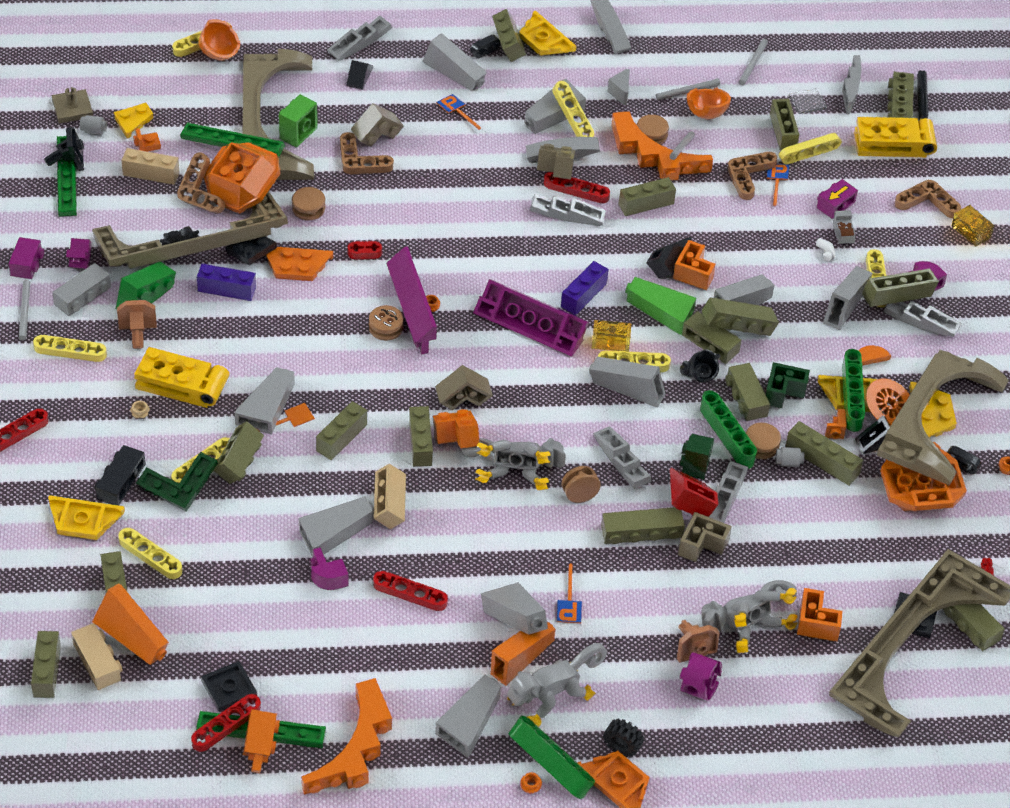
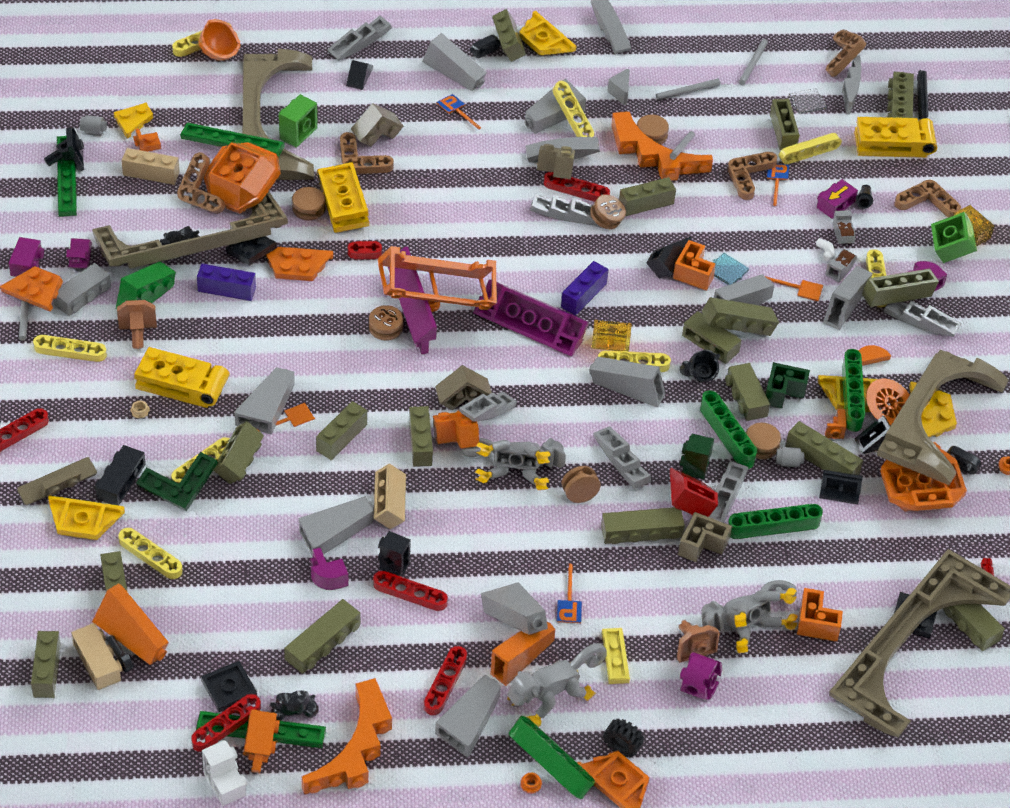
dark tan tile [51,87,93,124] -> none
bright green slope [625,277,697,335] -> none
orange cylinder [687,87,731,120] -> none
none -> orange wing [0,266,63,311]
none -> dark tan bracket [17,457,97,506]
none -> black bar [106,635,134,673]
none -> white brick [202,740,248,806]
none -> black hair [270,690,319,721]
none -> olive brick [284,599,361,674]
none -> yellow hinge [317,162,370,233]
none -> orange windscreen [378,246,497,310]
none -> black brick [378,531,411,577]
none -> red beam [424,646,467,716]
none -> light grey slope [459,391,517,422]
none -> medium nougat head [590,195,626,229]
none -> light yellow tile [601,628,630,684]
none -> clear light blue piece [713,253,749,285]
none -> green beam [728,504,823,539]
none -> orange piece [765,276,823,301]
none -> black hinge [819,470,863,505]
none -> light grey leg [825,249,857,283]
none -> medium nougat beam [826,29,866,77]
none -> black cone [856,185,873,209]
none -> bright green brick [931,212,977,263]

